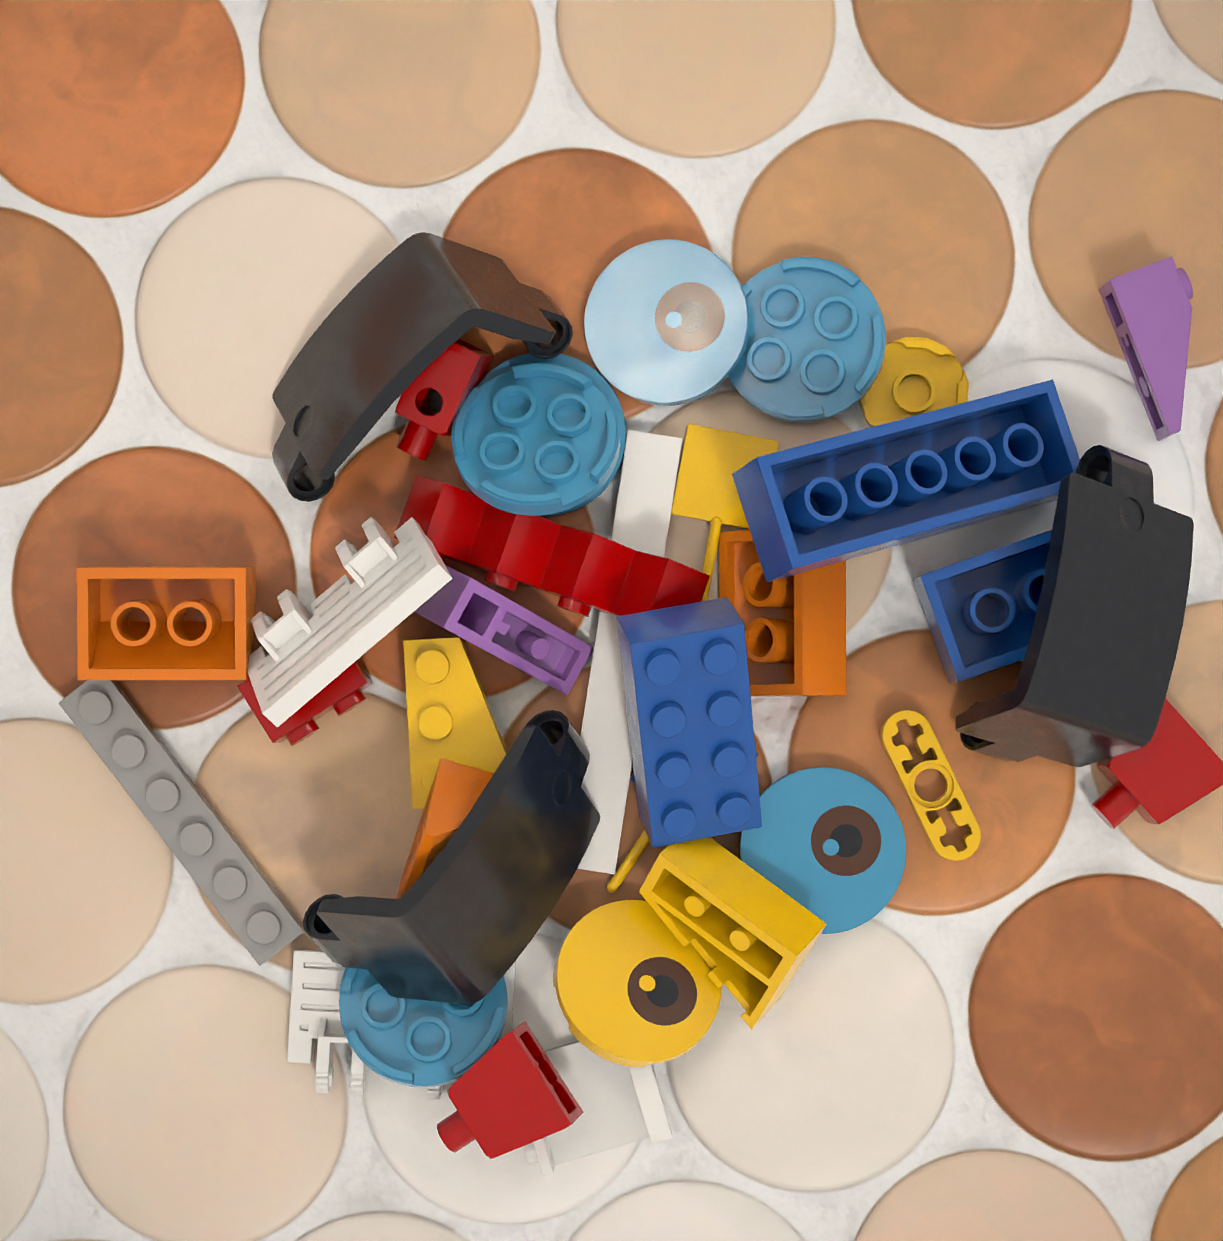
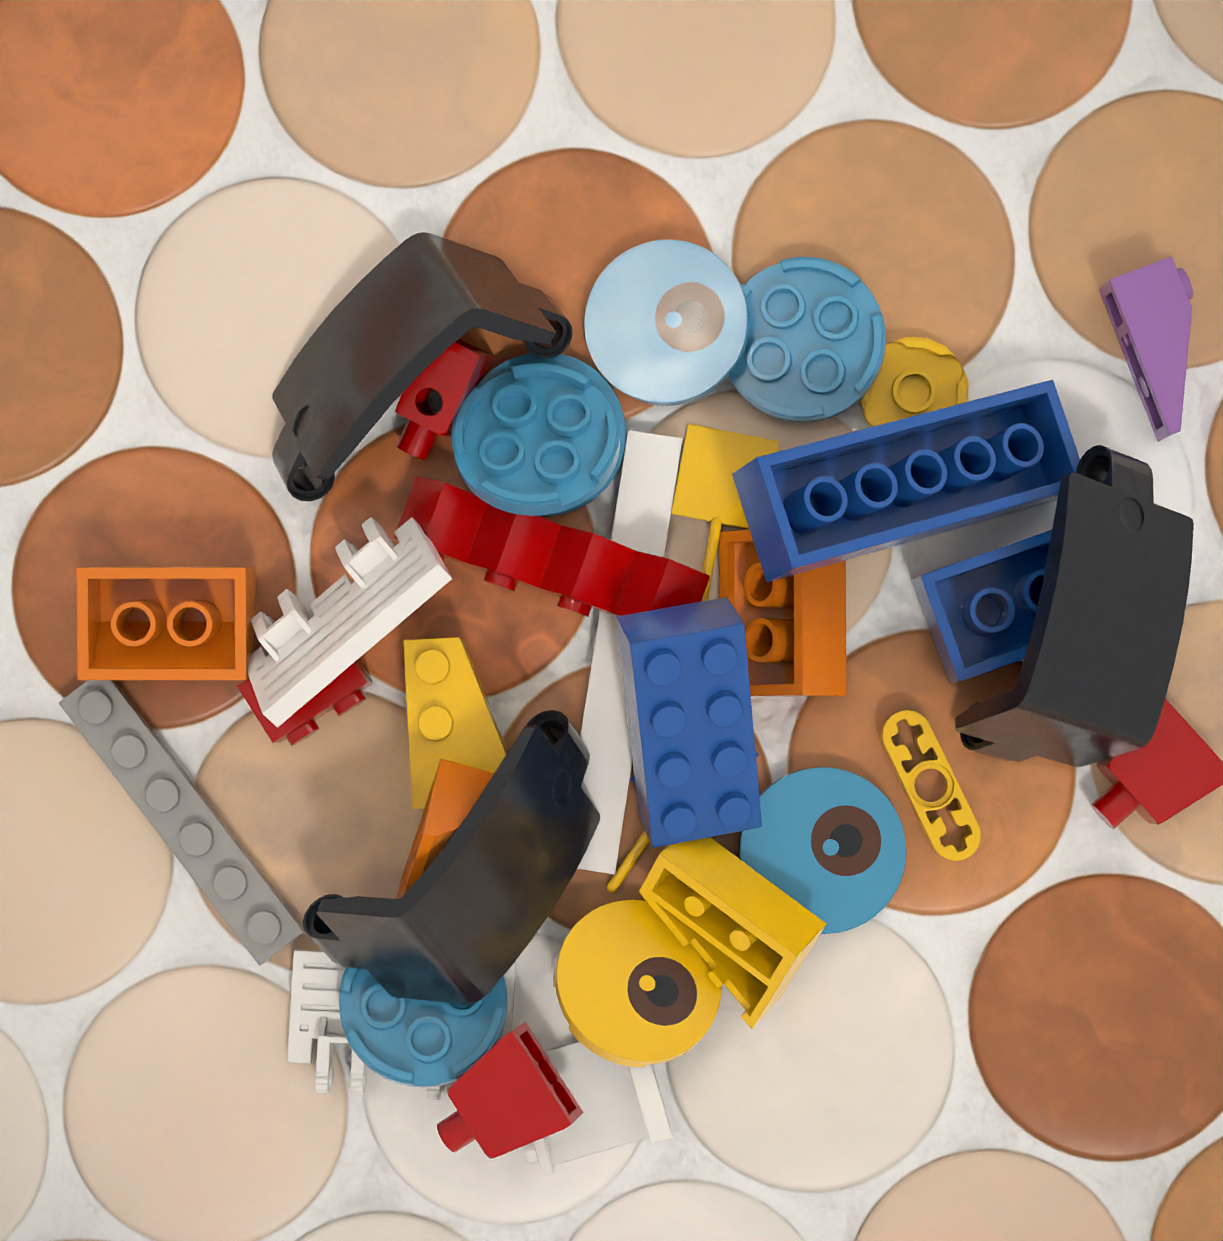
medium lavender slope [414,565,594,695] -> none

